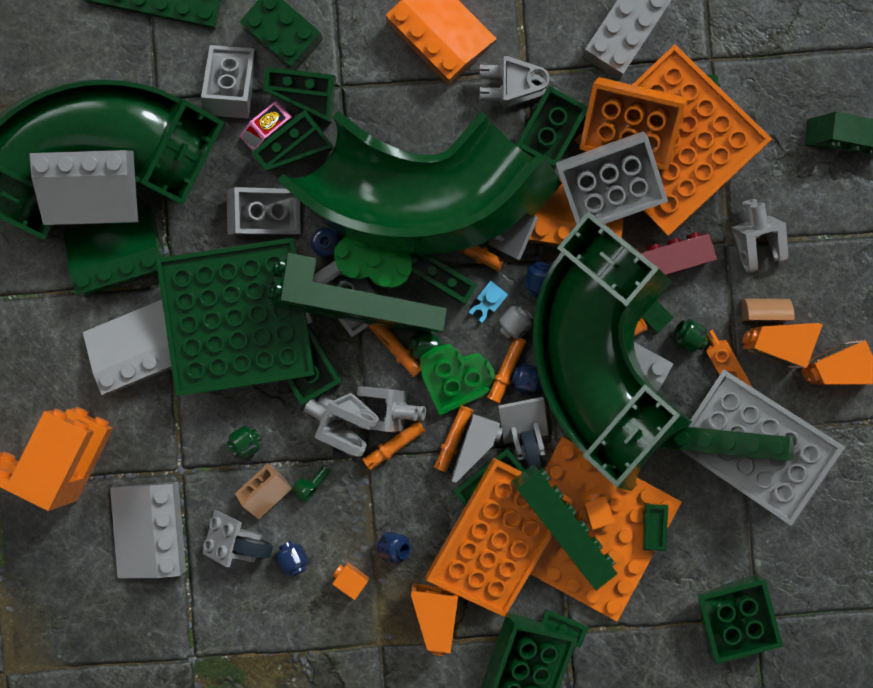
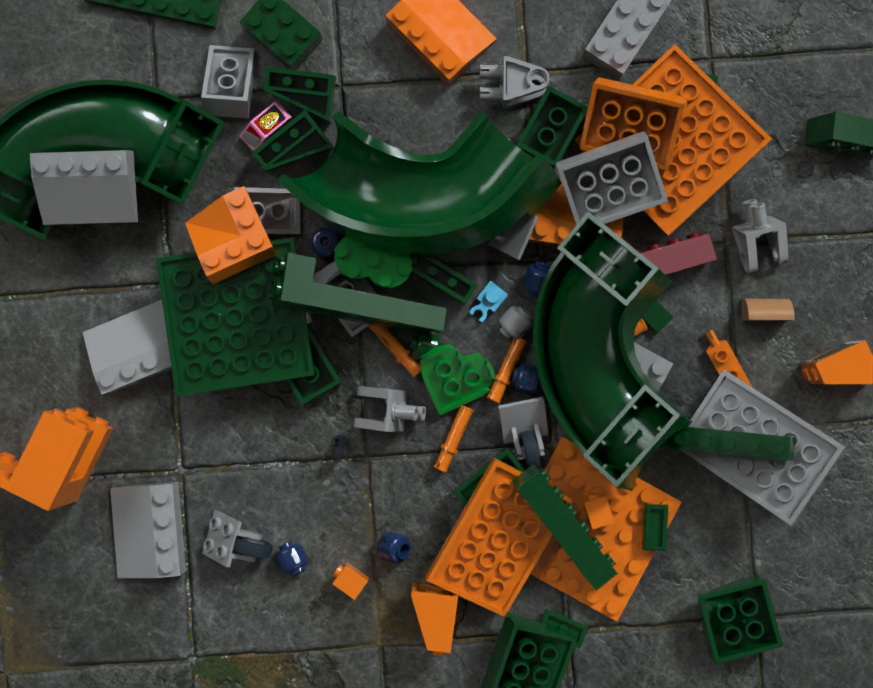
dark green slope [64,206,165,297] -> none
dark green head [226,426,262,459] -> none
medium nougat brick [235,463,292,519] -> none
dark green bar [292,465,331,504] -> none
light grey piece [304,393,379,456] -> none
orange pin [362,420,426,471] -> none
light grey slope [451,413,503,483] -> none
orange pin [459,246,505,272] -> none
dark green head [673,319,708,352] -> none
orange slope [742,323,823,368] -> none
none -> orange slope [185,186,277,284]

